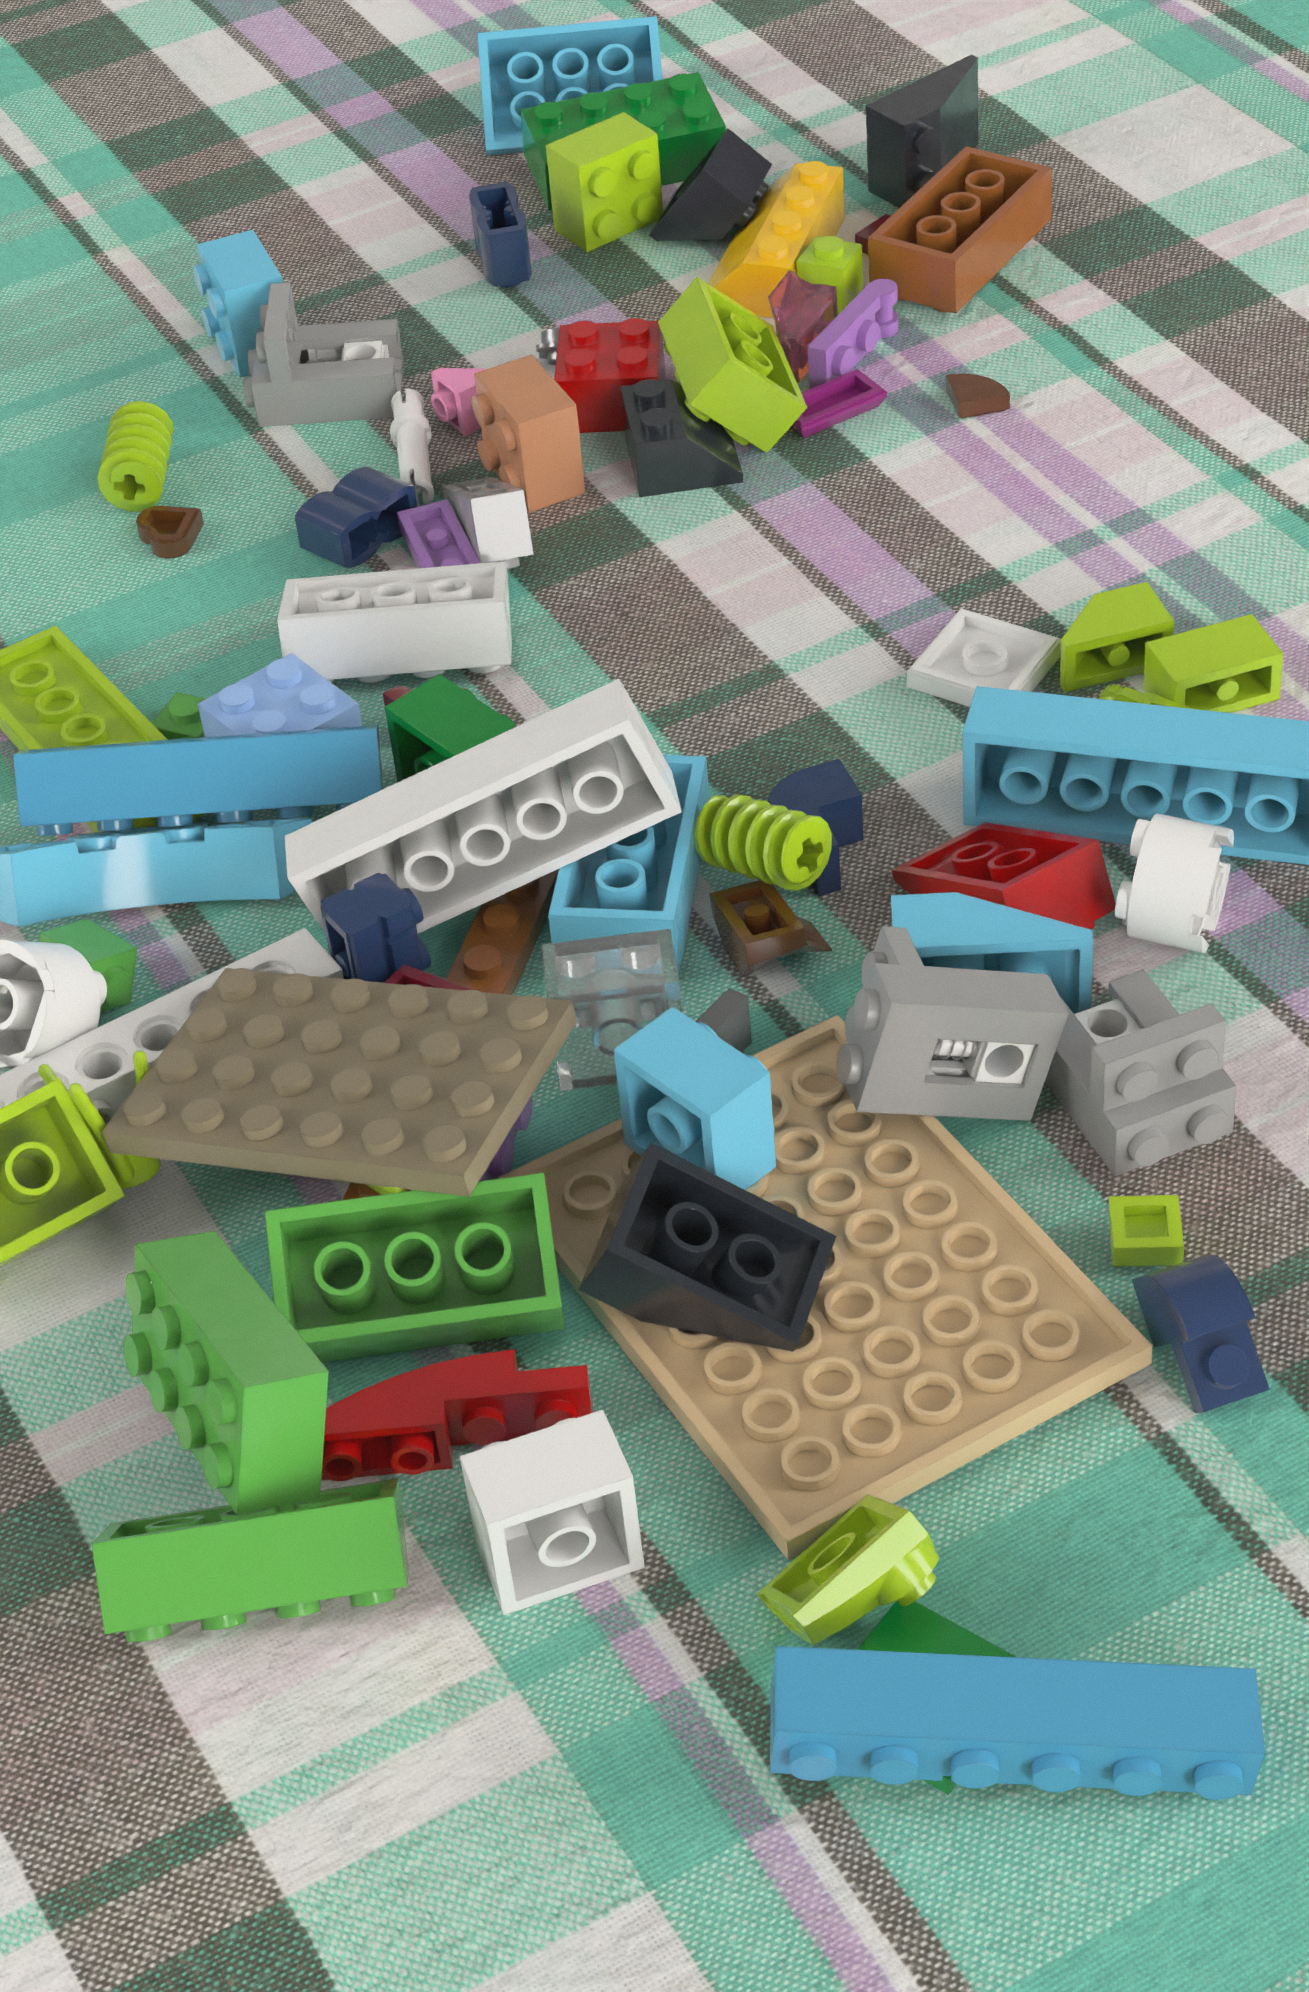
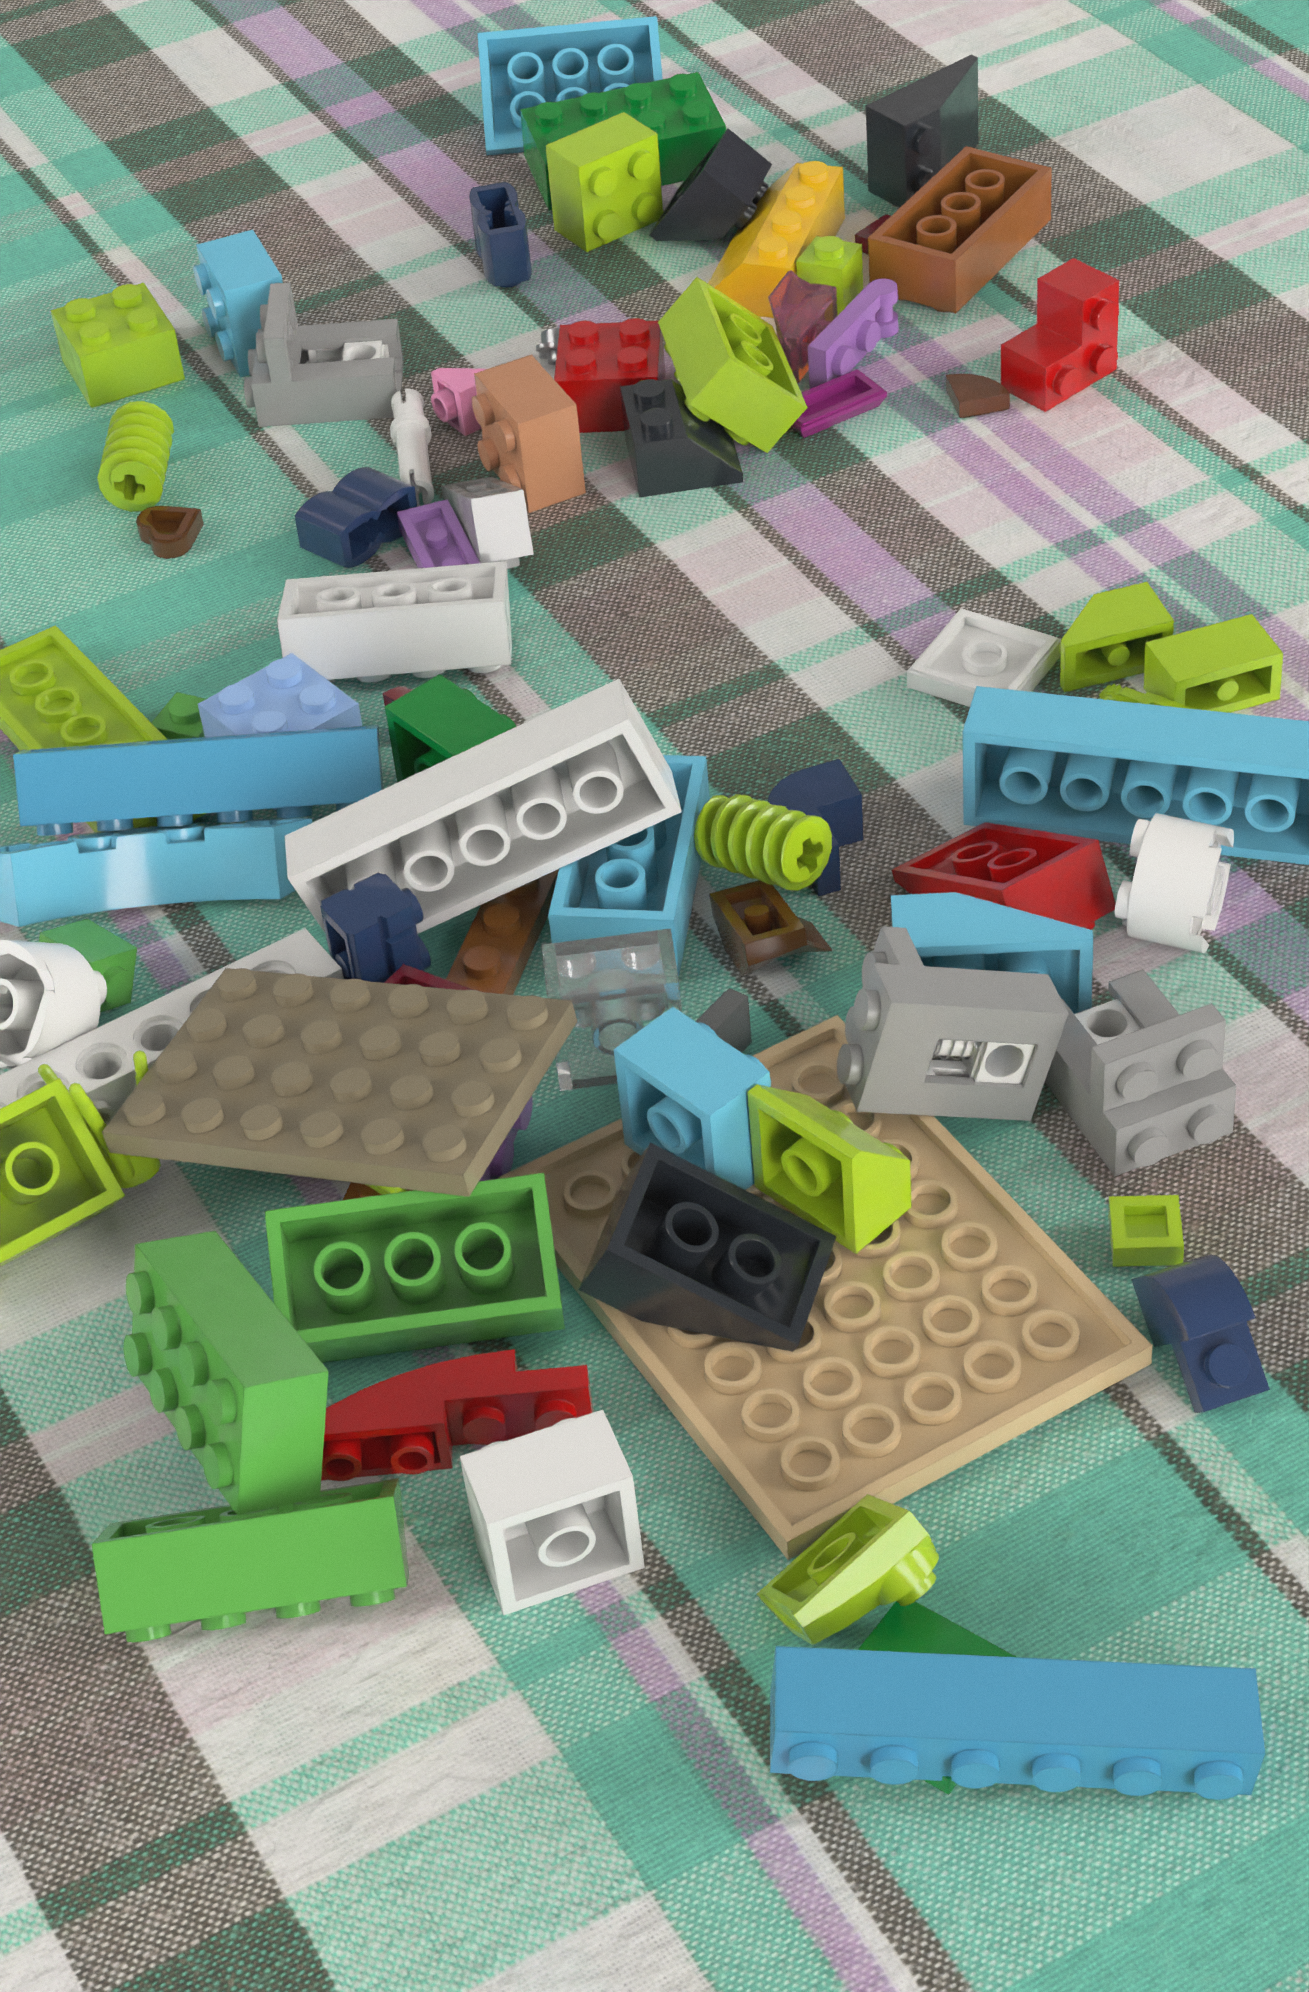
none -> lime brick [50,283,185,408]
none -> lime slope [747,1084,911,1254]
none -> red brick [1001,258,1119,412]

